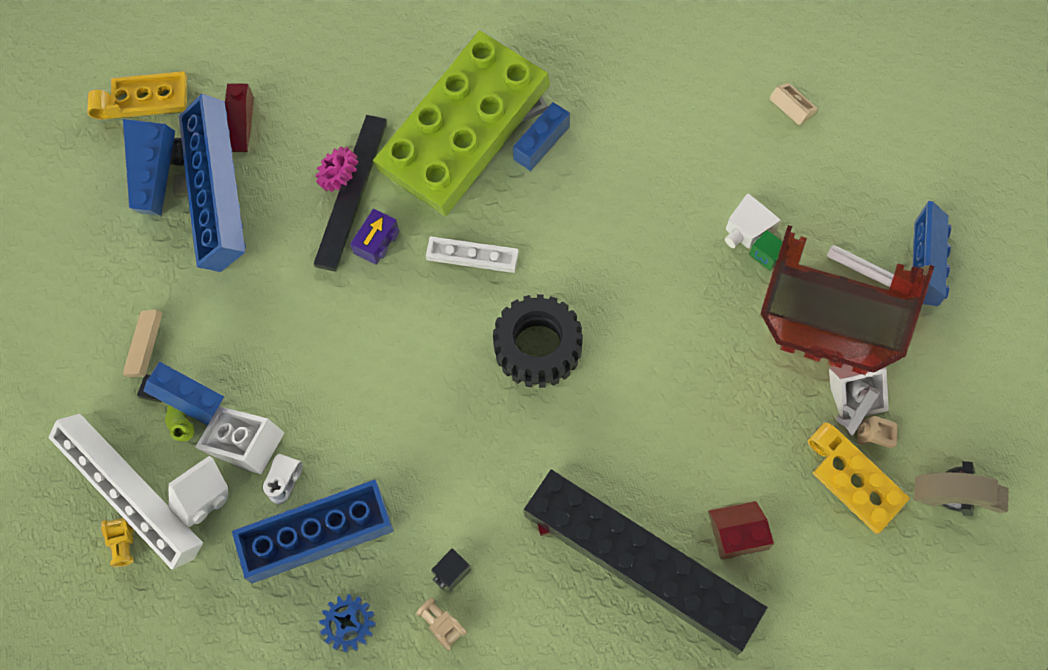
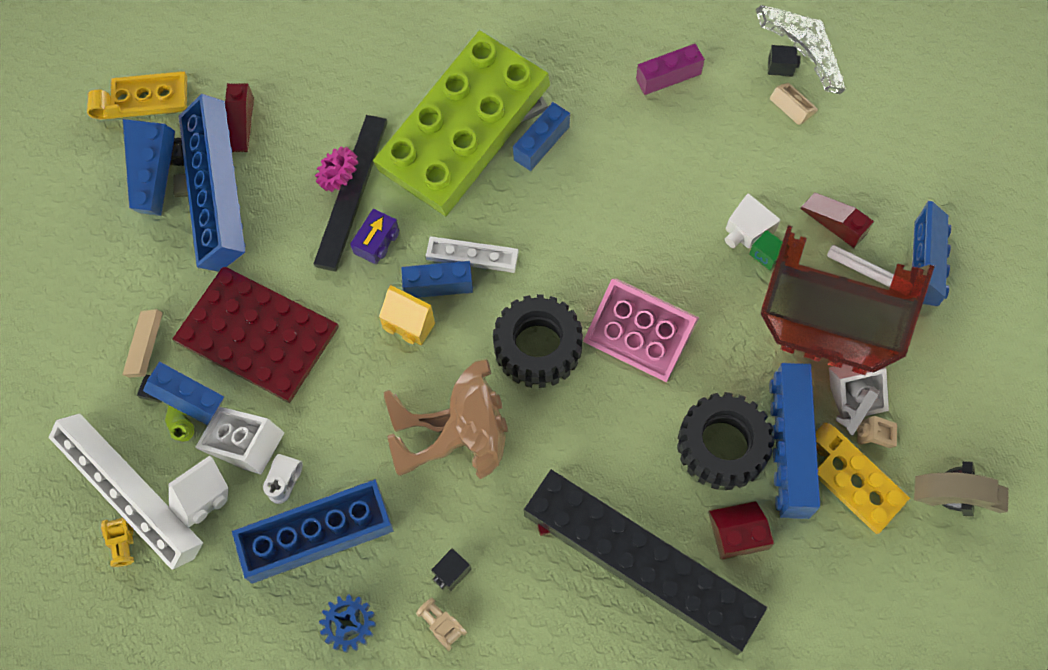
none -> dark red plate [172,267,339,403]
none -> yellow slope [379,285,435,346]
none -> medium nougat animal [384,360,508,479]
none -> blue brick [401,261,473,298]
none -> bright pink slope [583,278,699,382]
none -> magenta brick [636,43,705,95]
none -> black tyre [677,392,774,490]
none -> clear plate [756,5,846,94]
none -> black brick [768,45,801,77]
none -> blue brick [769,363,820,519]
none -> dark red slope [800,193,874,248]

